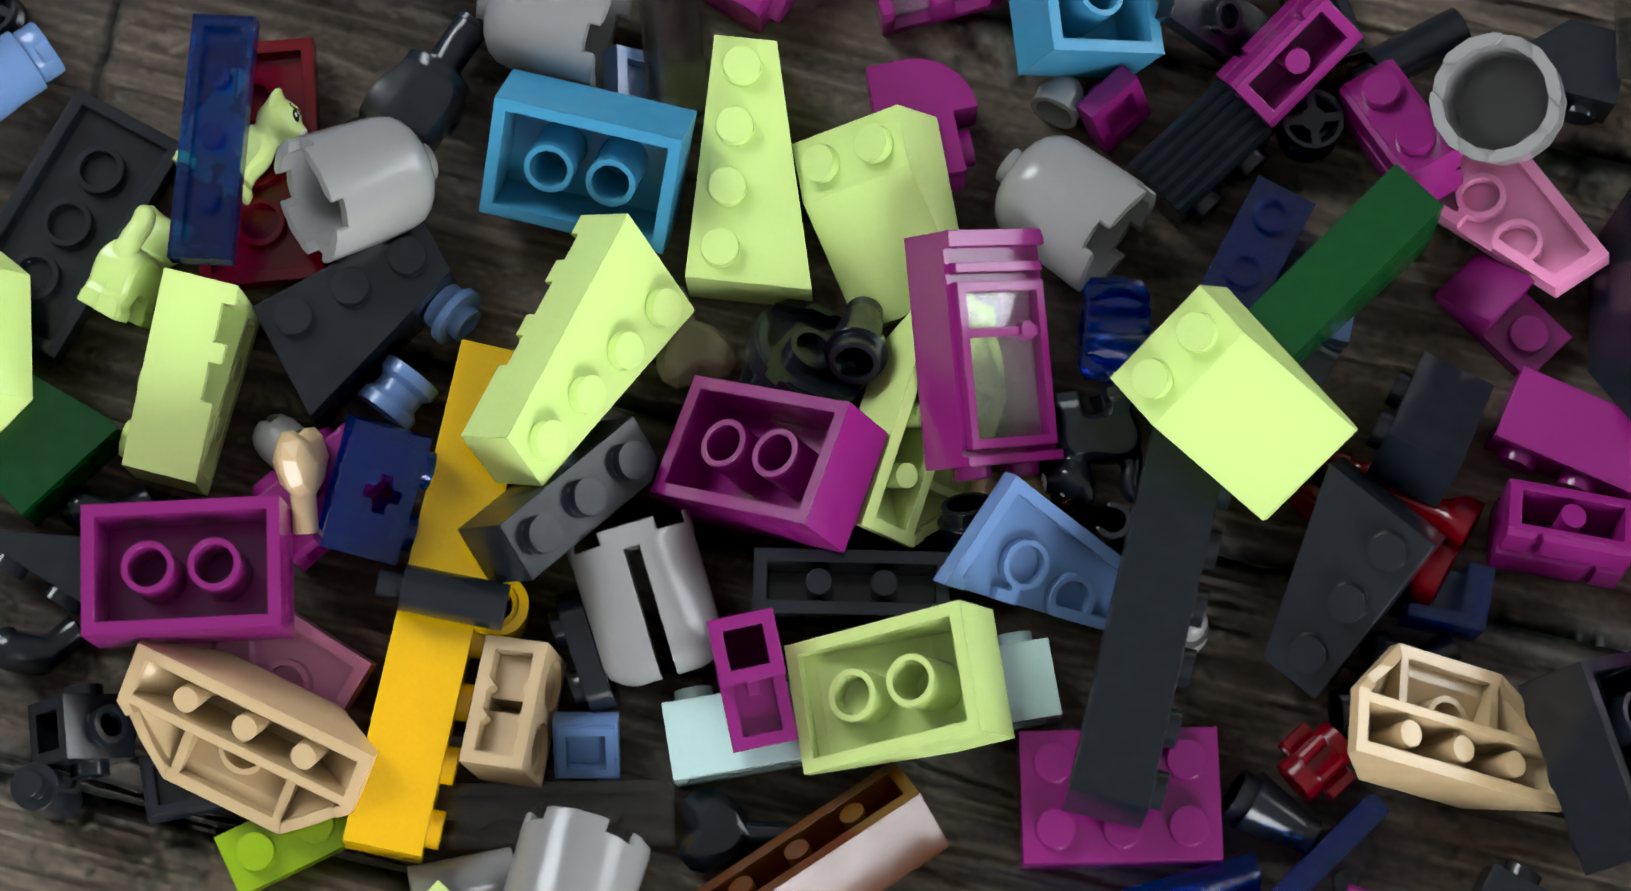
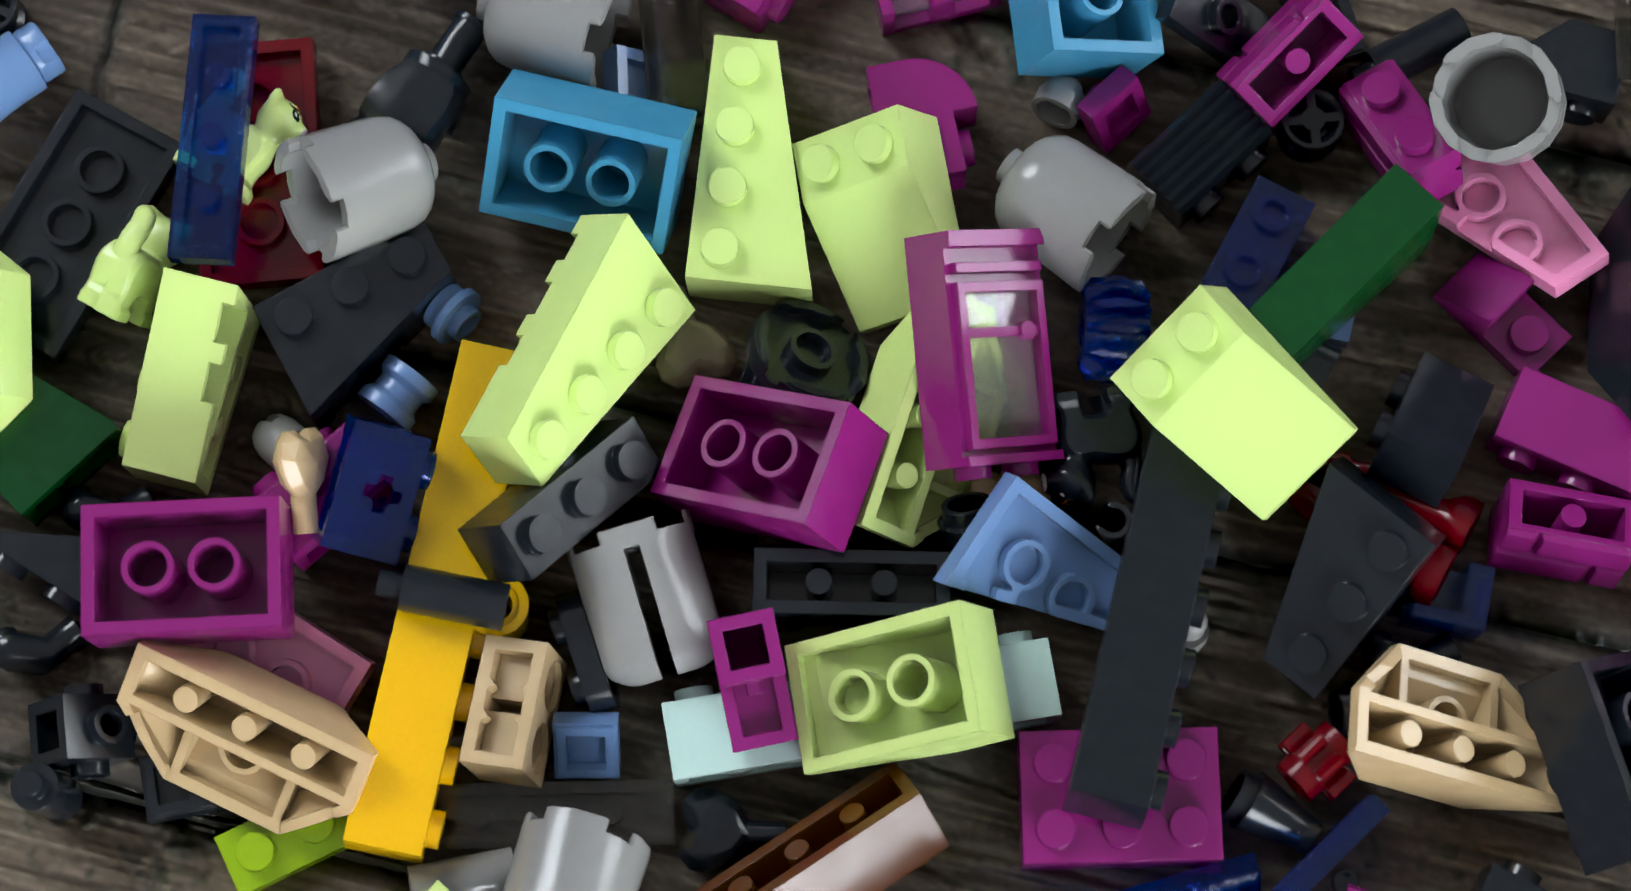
black cone [824,296,888,384] -> none

